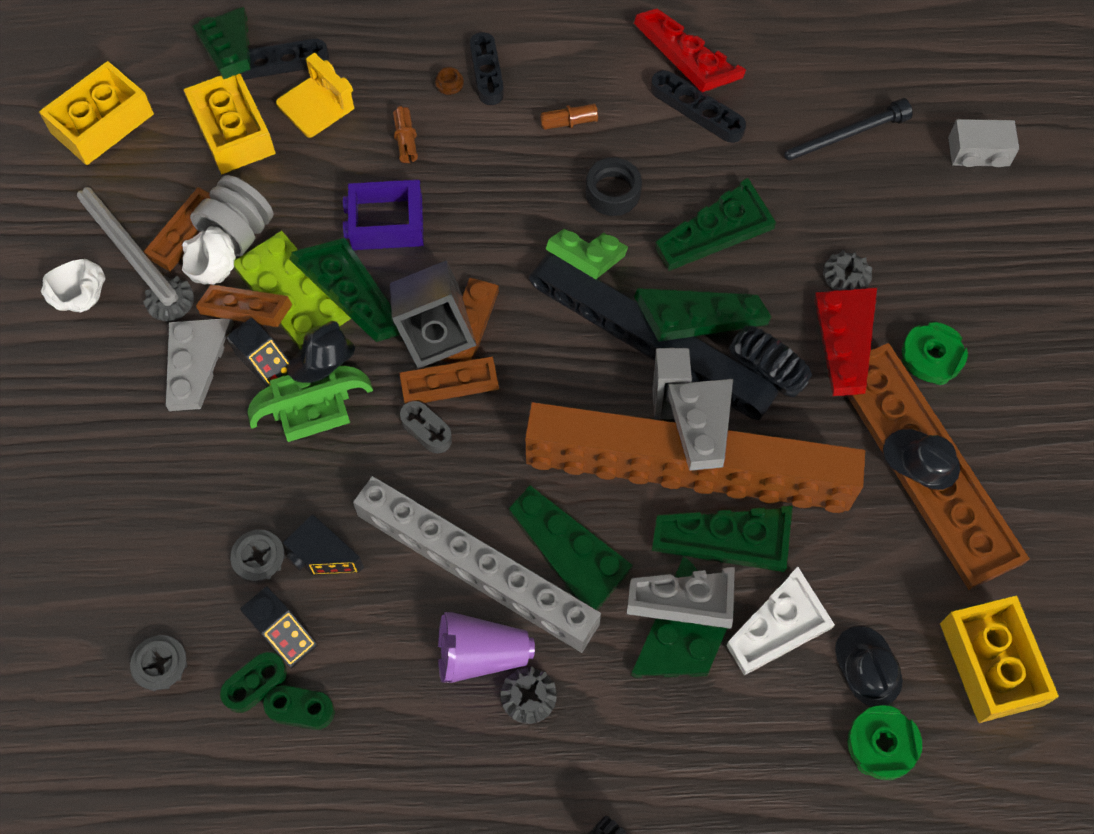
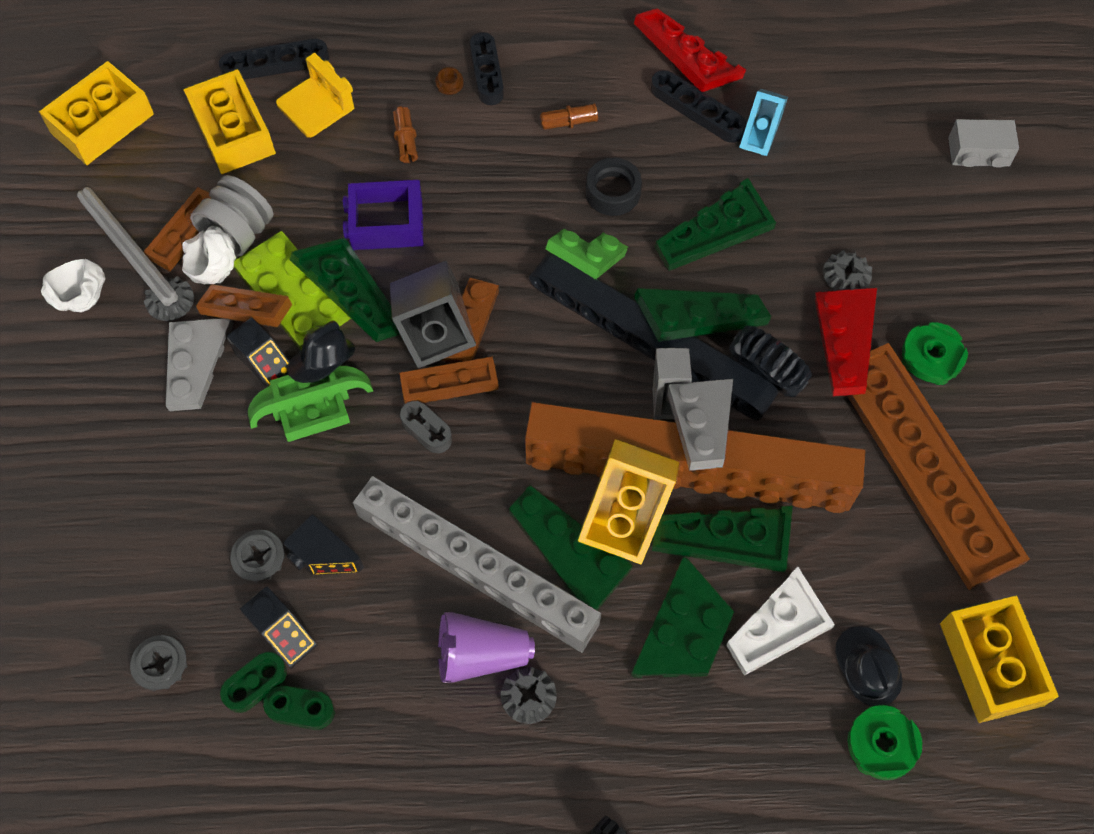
dark green wing [193,7,251,79] -> none
light grey wing [627,567,735,629] -> none
black piece [784,98,913,161] -> none
black piece [883,429,960,490] -> none
none -> yellow brick [578,439,679,565]
none -> medium azure slope [739,89,788,156]

